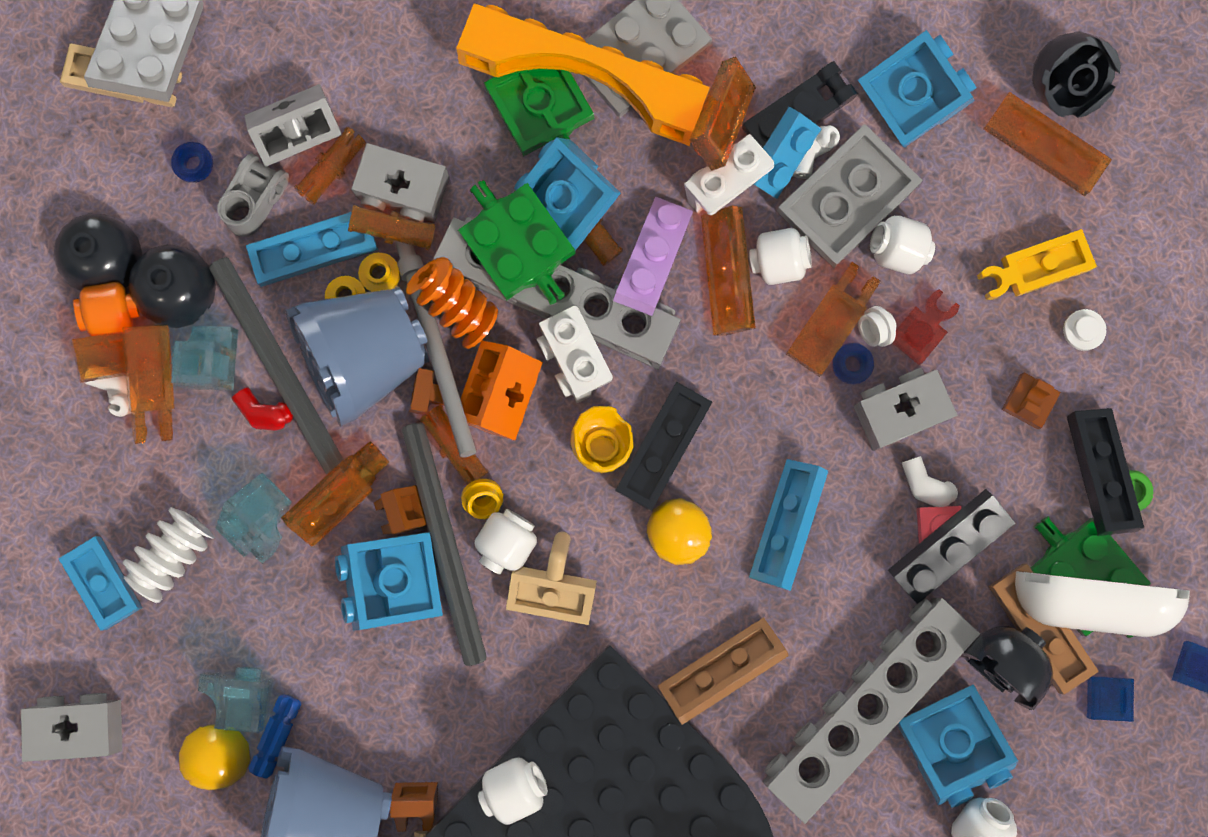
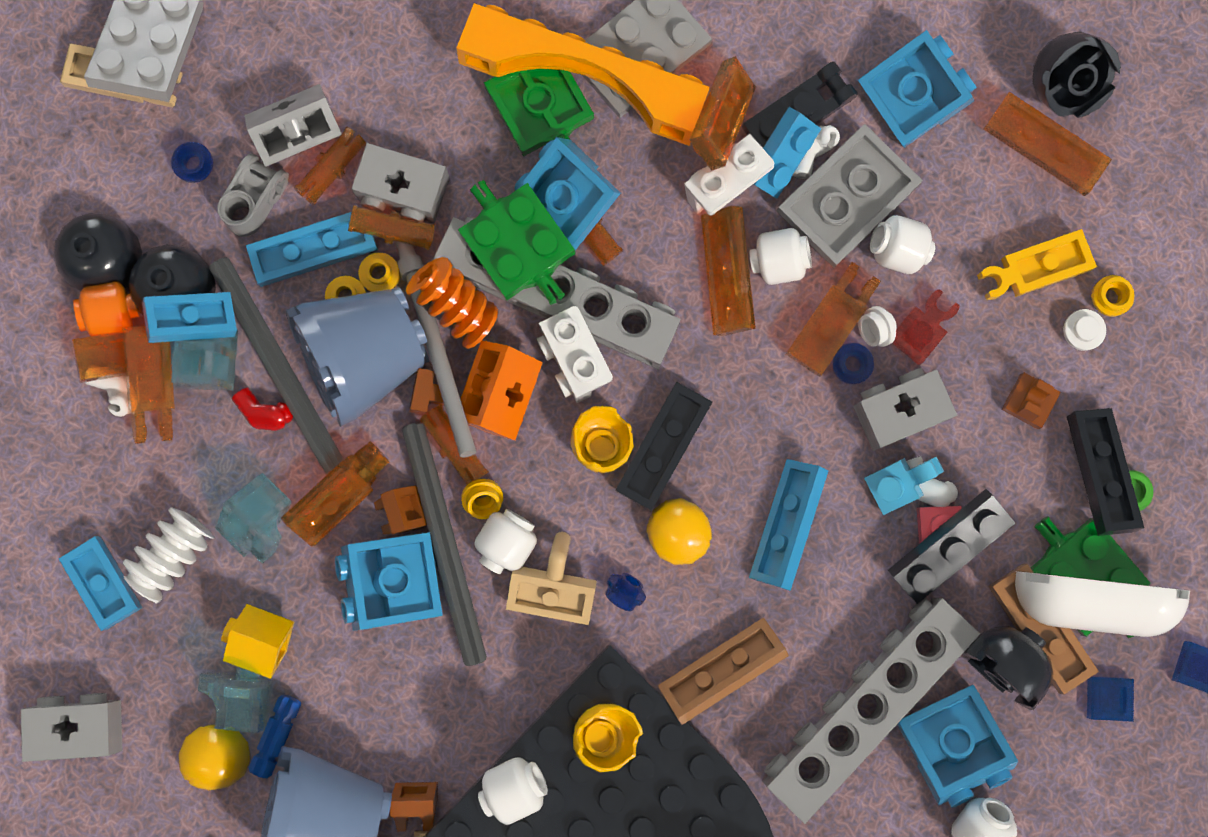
lavender plate [613,197,693,316] -> none
none -> dark azure plate [142,292,237,343]
none -> yellow brick [221,604,294,679]
none -> yellow hair [573,704,643,772]
none -> clear blue plate [605,573,646,611]
none -> medium azure plate [864,457,944,515]
none -> yellow plate [1091,275,1134,317]

